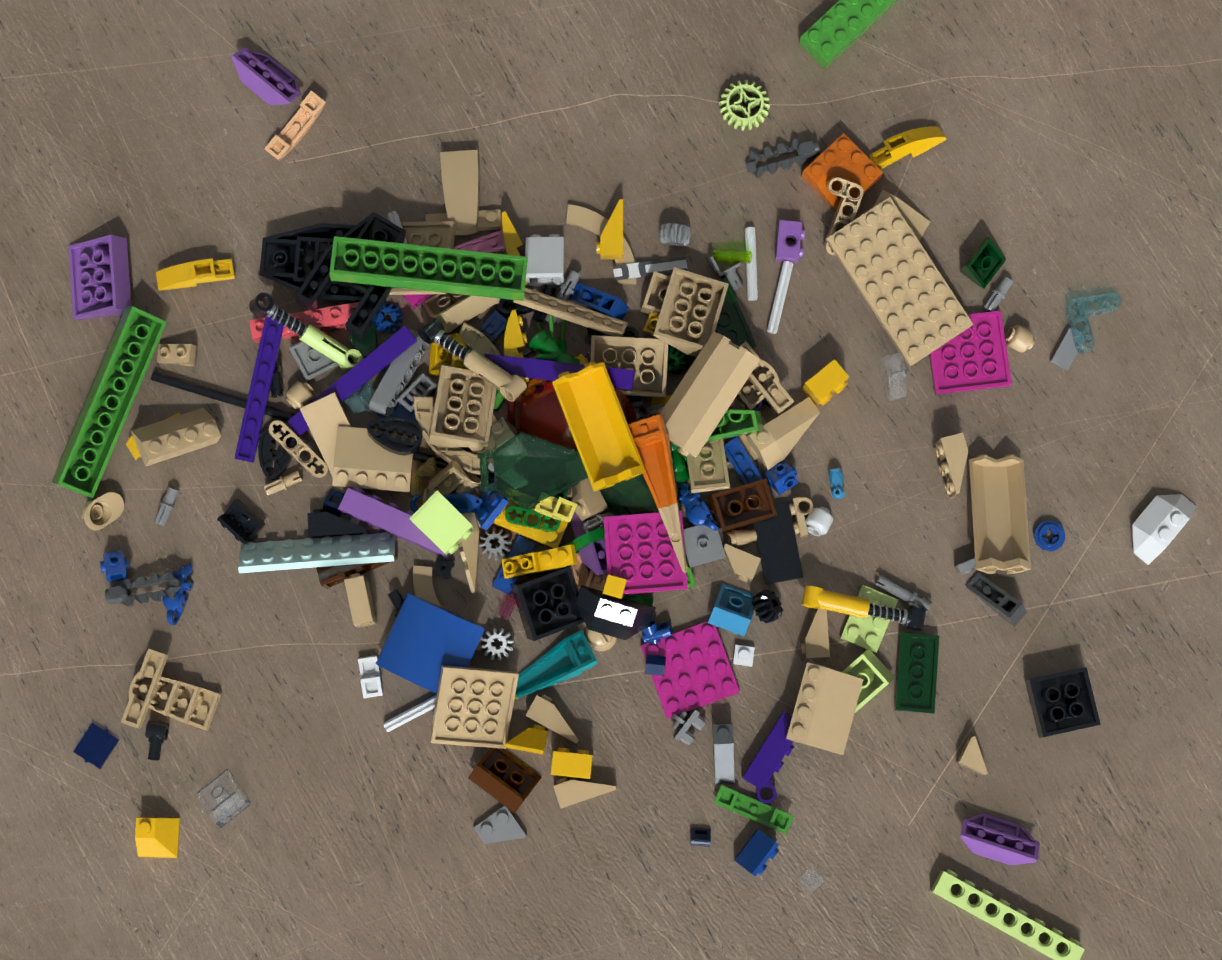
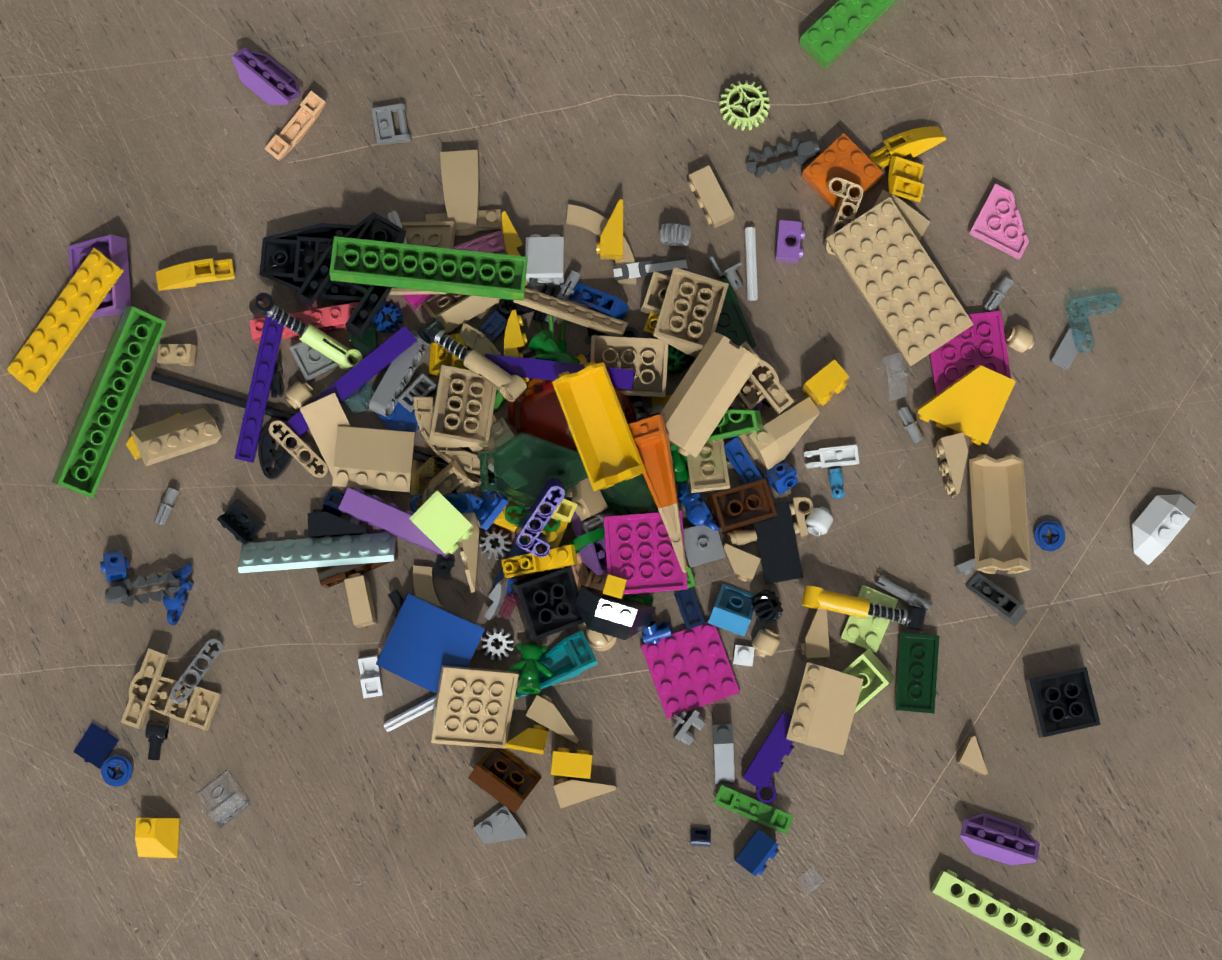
tan piece [81,492,124,530] -> none
tan axle [264,470,302,495] -> none
black piece [367,417,422,456] -> none
dark blue slope [645,654,666,676] -> none
clear neon green pin [712,249,752,264] -> none
white axle [767,261,793,334] -> none
dark green slope [960,236,1006,289] -> none
none -> yellow plate [7,248,124,393]
none -> blue gear [101,755,133,787]
none -> light grey beam [170,639,223,704]
none -> light grey plate [371,103,411,146]
none -> light grey slope [484,578,508,621]
none -> green piece [507,642,553,694]
none -> dark purple beam [515,478,565,557]
none -> dark blue plate [674,587,705,630]
none -> tan brick [687,165,735,229]
none -> tan head [752,627,781,658]
none -> white hinge [804,445,860,469]
none -> yellow slope [888,156,925,203]
none -> light grey axle [898,406,925,444]
none -> yellow slope [914,365,1016,446]
none -> bright pink plate [969,183,1029,260]

